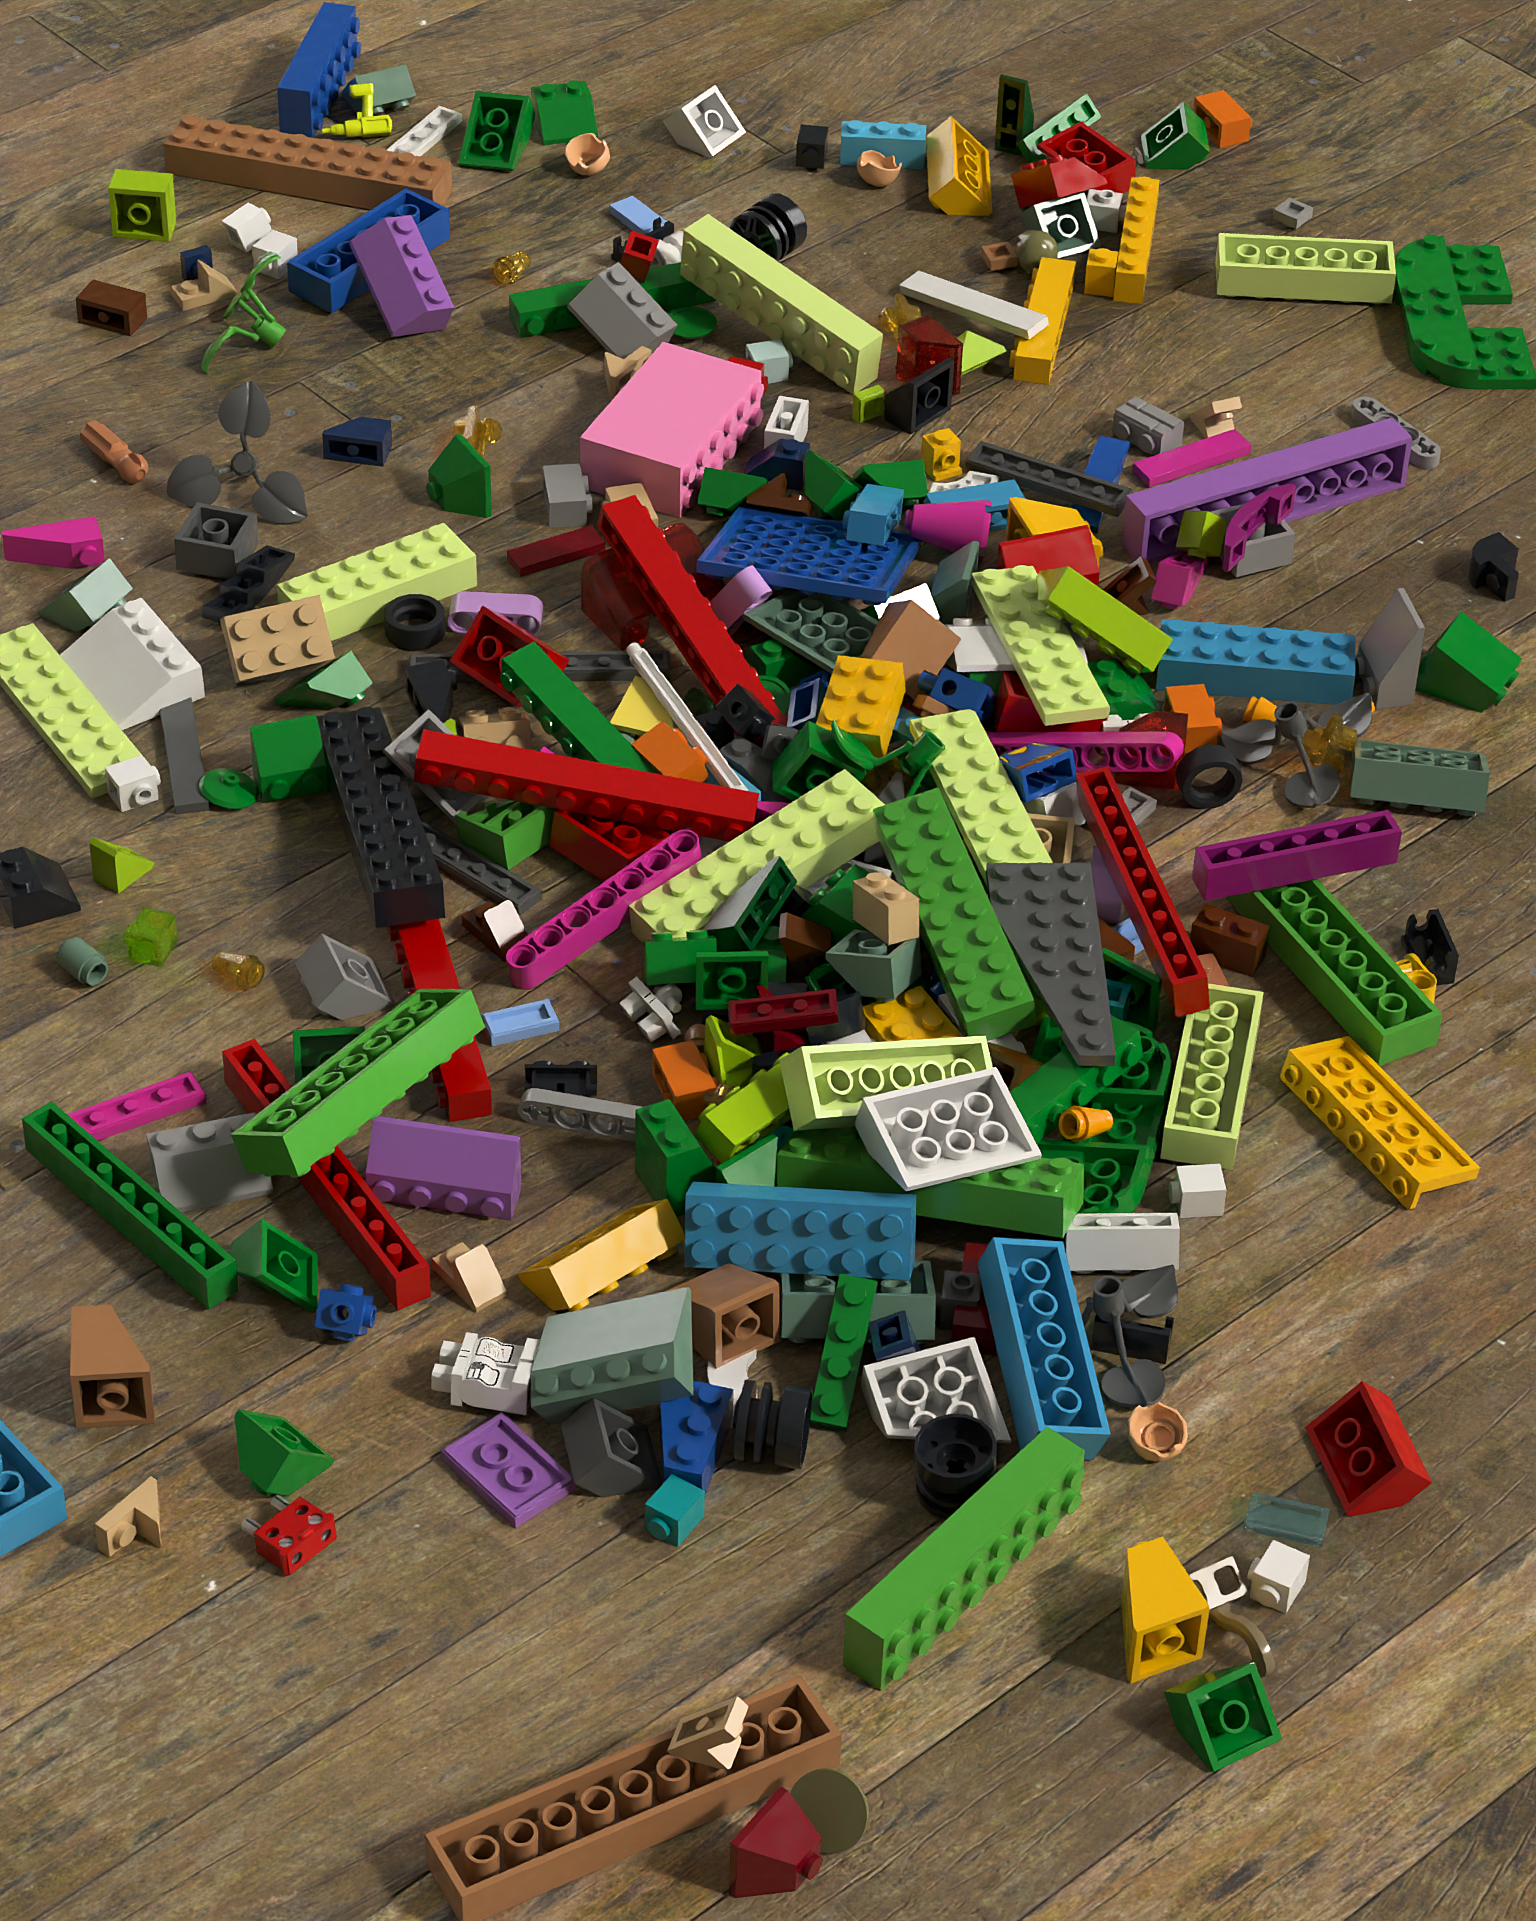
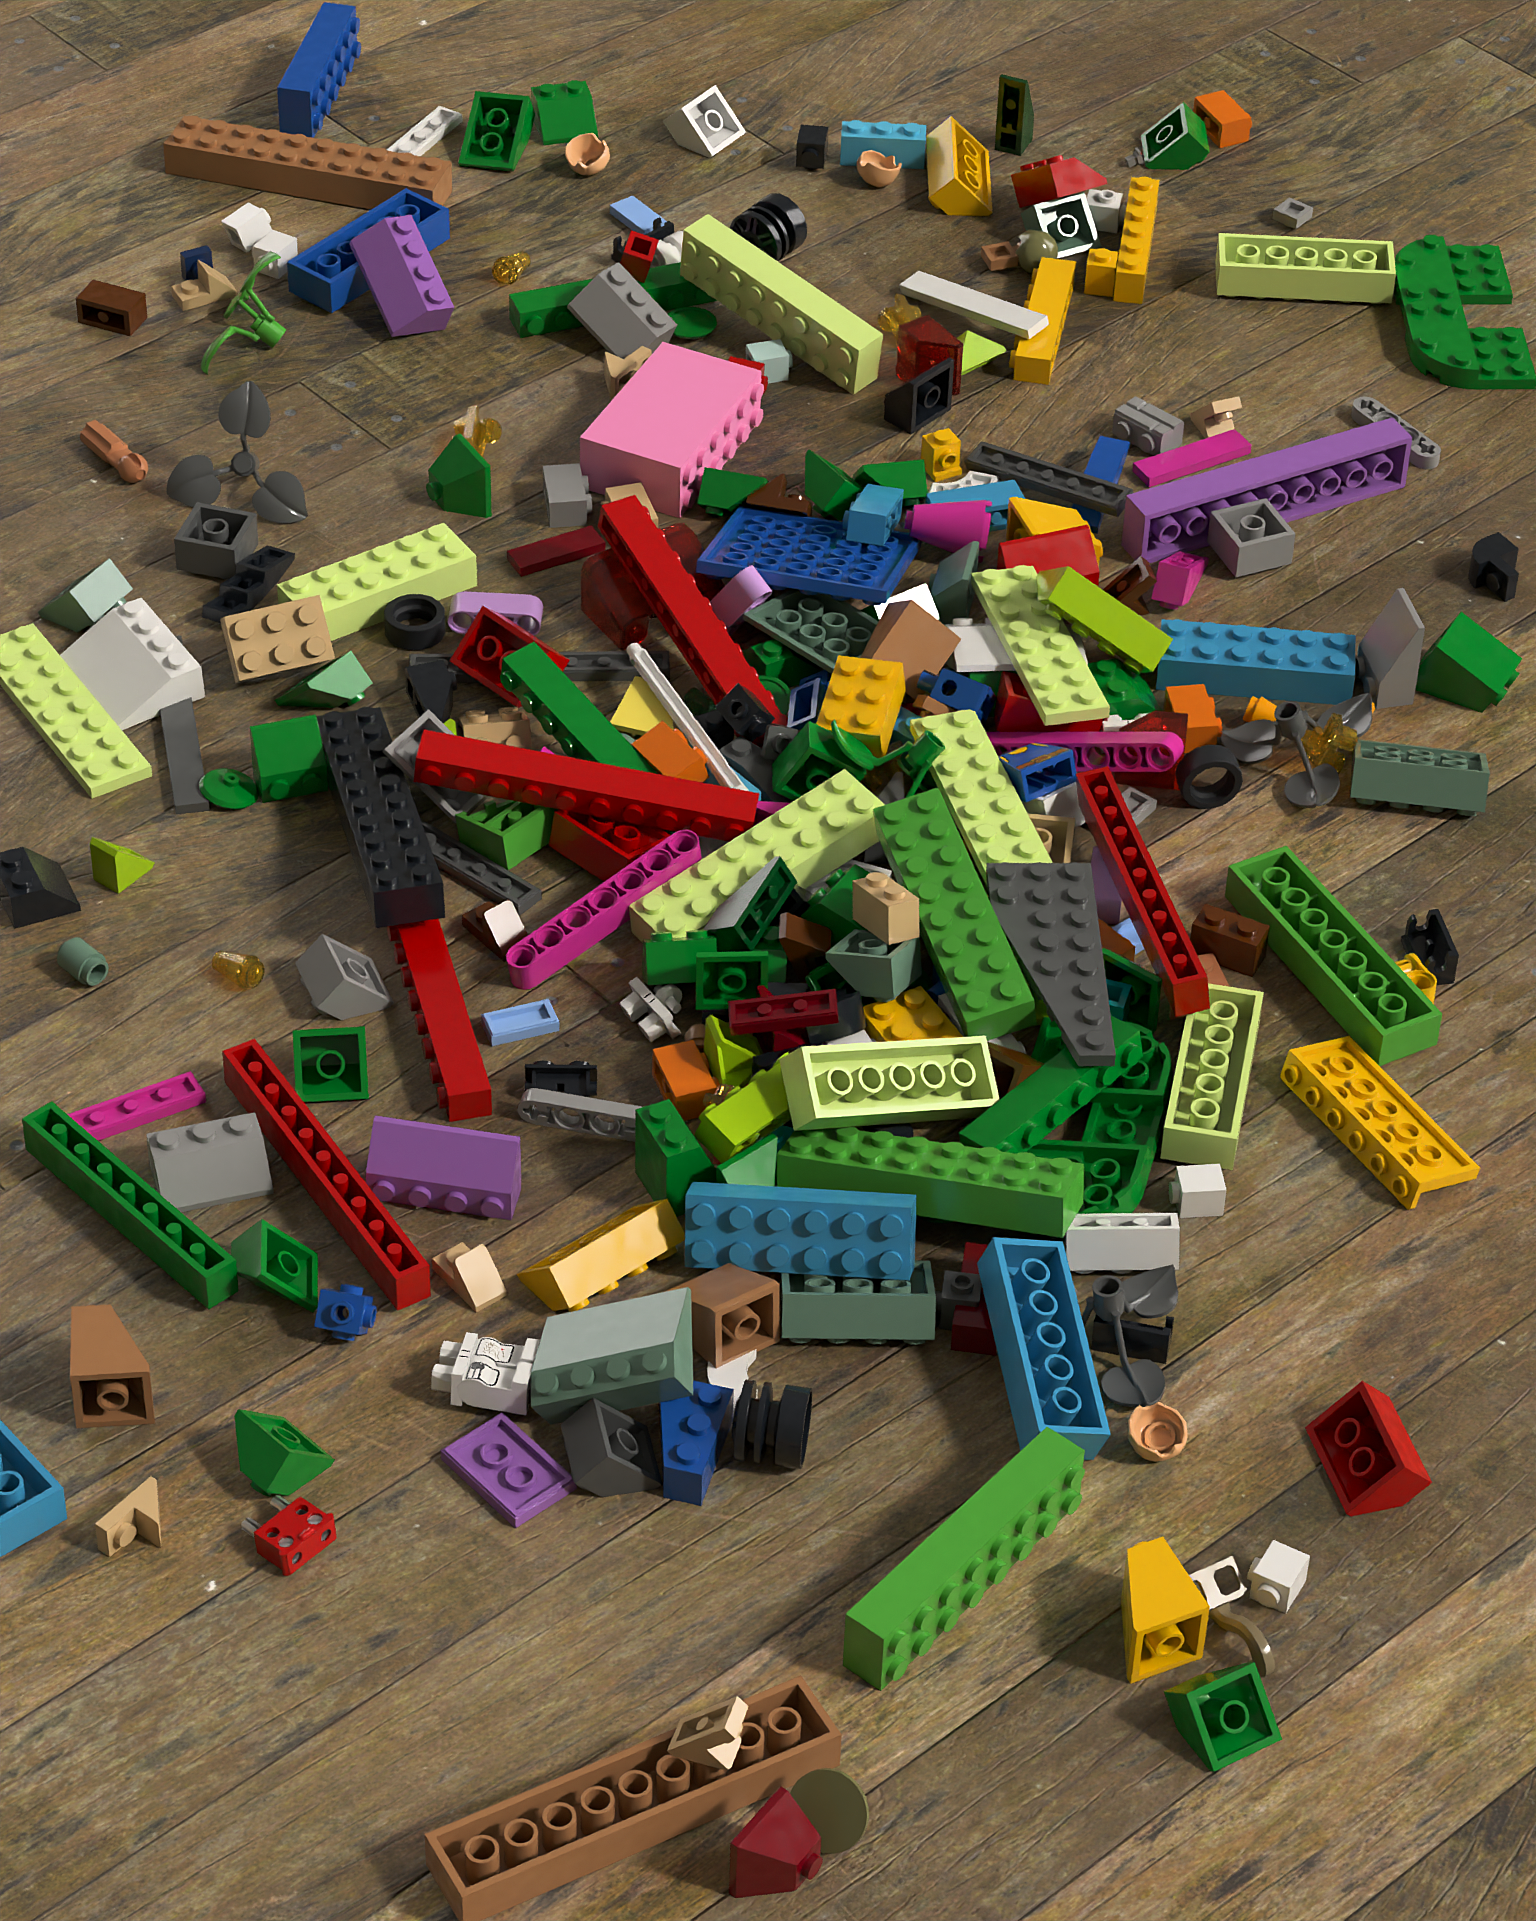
dark pink slope [1,516,105,569] -> none
white brick [105,755,161,812] -> none
lime brick [108,169,176,242] -> none
clear neon green brick [124,907,178,967] -> none
bright green brick [231,989,485,1178] -> none
neon yellow piece [322,83,392,138] -> none
dark blue slope [322,417,392,467] -> none
sand green slope [341,64,416,116] -> none
teal brick [645,1474,705,1547] -> none
dark blue slope [744,439,810,491] -> none
white brick [764,396,809,449] -> none
green plate [810,1274,877,1431] -> none
lime tile [852,385,884,423] -> none
white slope [854,1067,1042,1191] -> none
white wedge [860,1337,1011,1443] -> none
dark blue slope [869,1310,920,1362] -> none
black wheel [914,1414,998,1520] -> none
plate [1016,93,1102,163] -> none
red slope [1037,121,1136,193] -> none
light orange cone [1059,1106,1113,1142] -> none
lime brick [1176,511,1228,561] -> none
magenta brick [1192,810,1402,901] -> none
magenta slope [1222,483,1296,572] -> none
clear light blue tile [1244,1492,1330,1547] -> none

